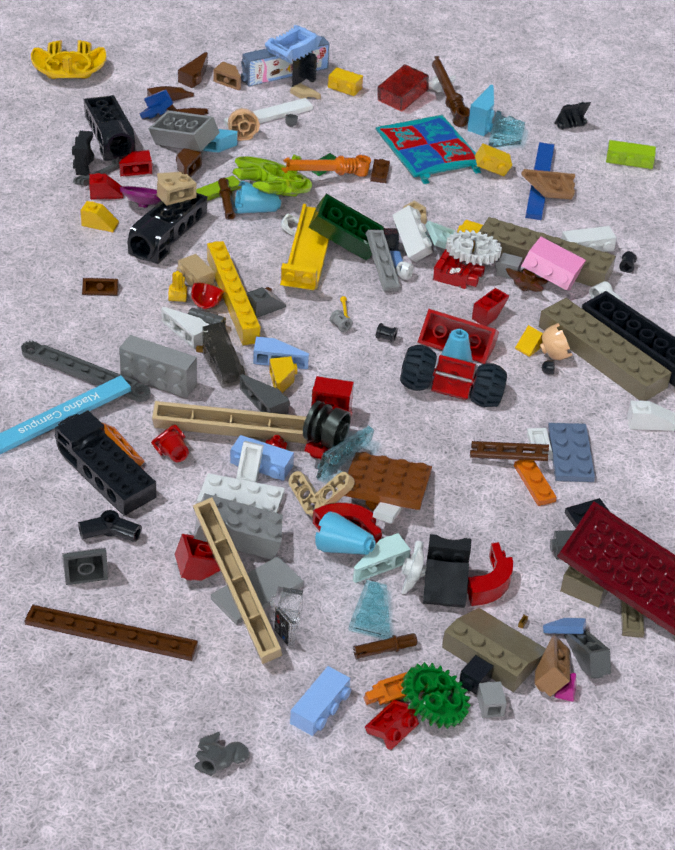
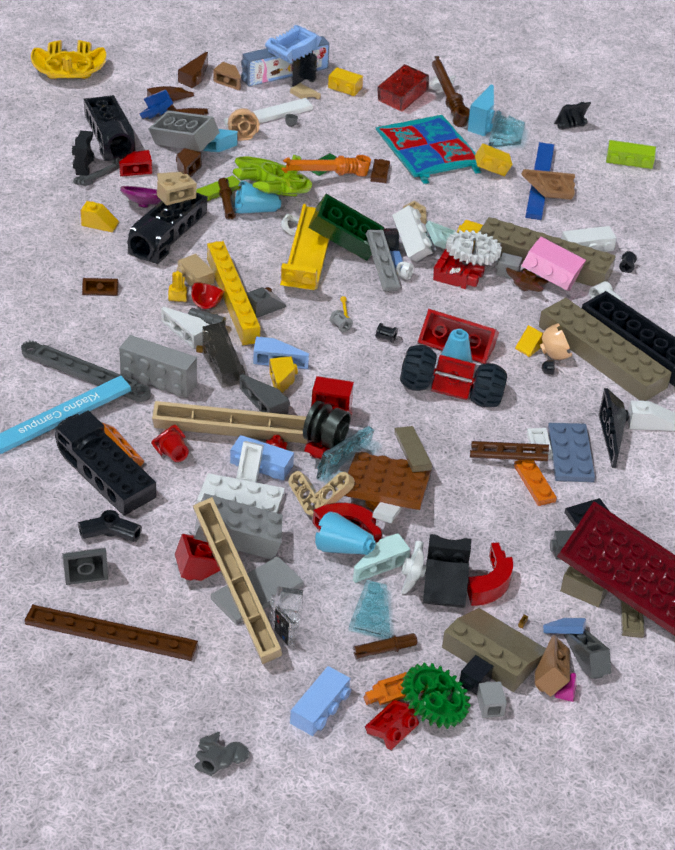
red slope [89,173,124,199] -> none
red slope [472,288,509,326] -> none
none -> dark tan tile [394,426,432,472]
none -> black wedge [598,388,629,468]

